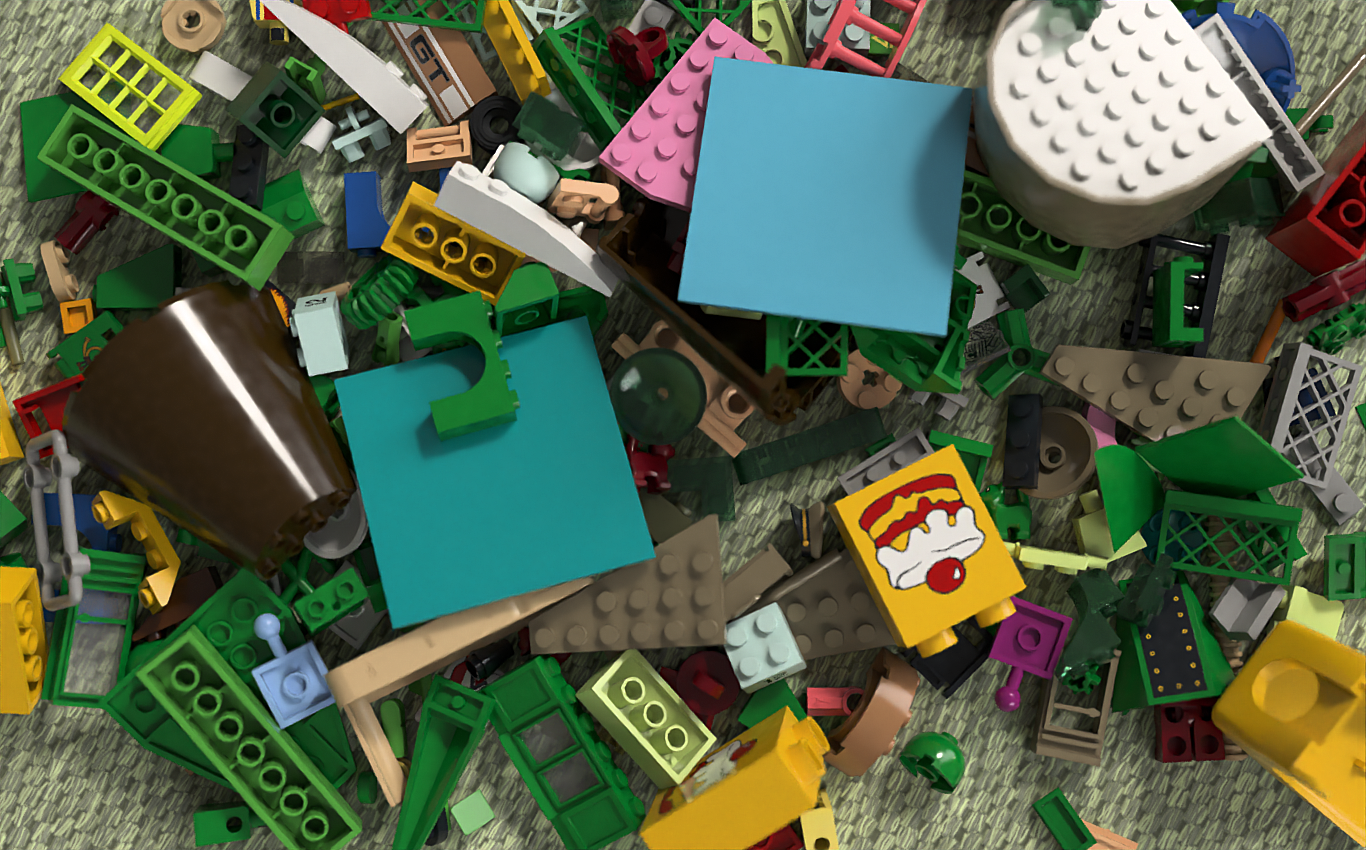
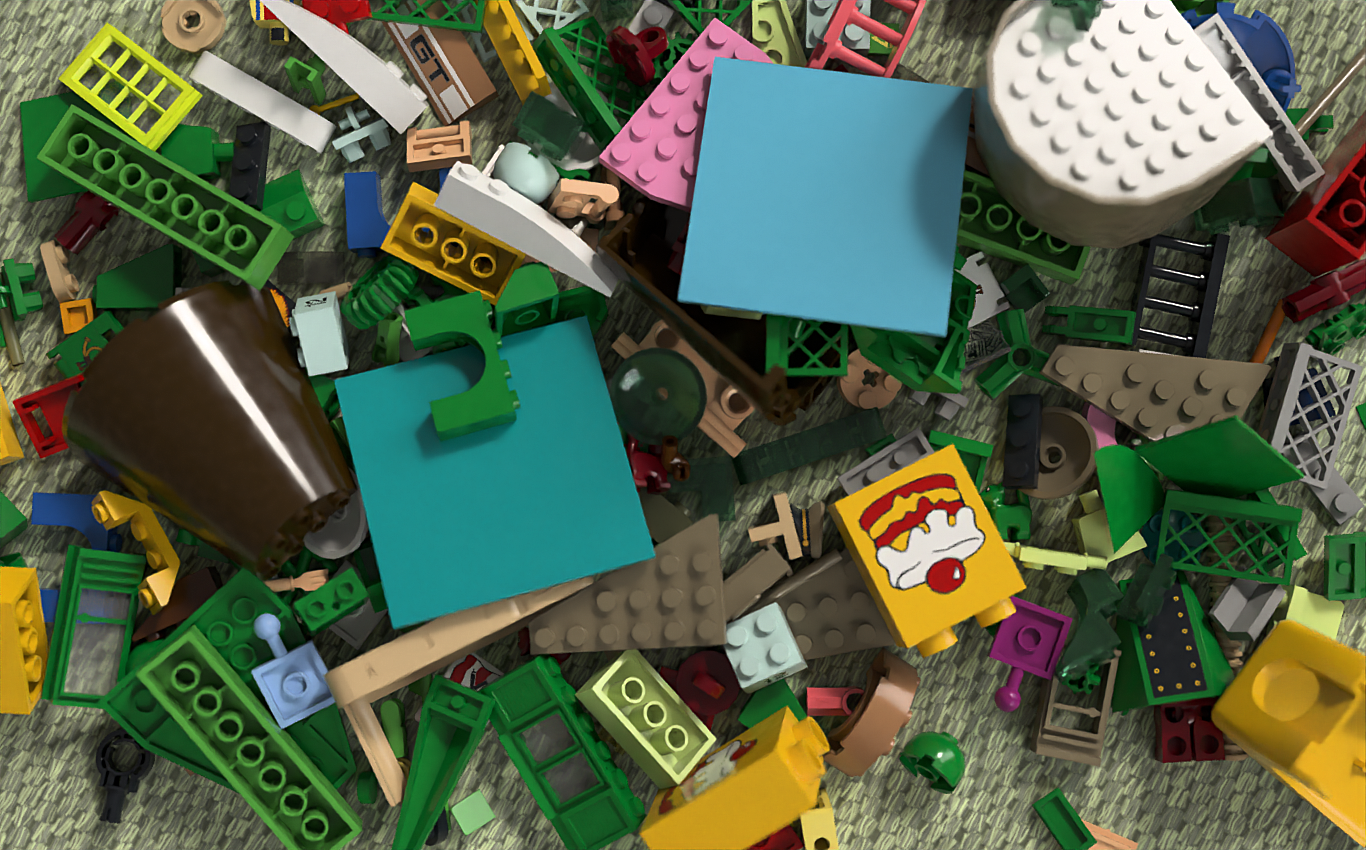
light grey bar [23,430,90,611] -> none
green torso [193,800,268,847] -> none
dark green slope [225,61,326,159] -> none
black cone [464,639,514,681] -> none
black tyre [470,96,525,155] -> none
black container [900,616,994,699] -> none
green panel [1152,256,1203,348] -> none
none -> black pin [96,729,155,824]
none -> light nougat piece [264,569,329,592]
none -> reddish brown arm [661,435,691,481]
none -> tan bracket [748,491,802,560]
none -> green hinge [1042,305,1136,345]

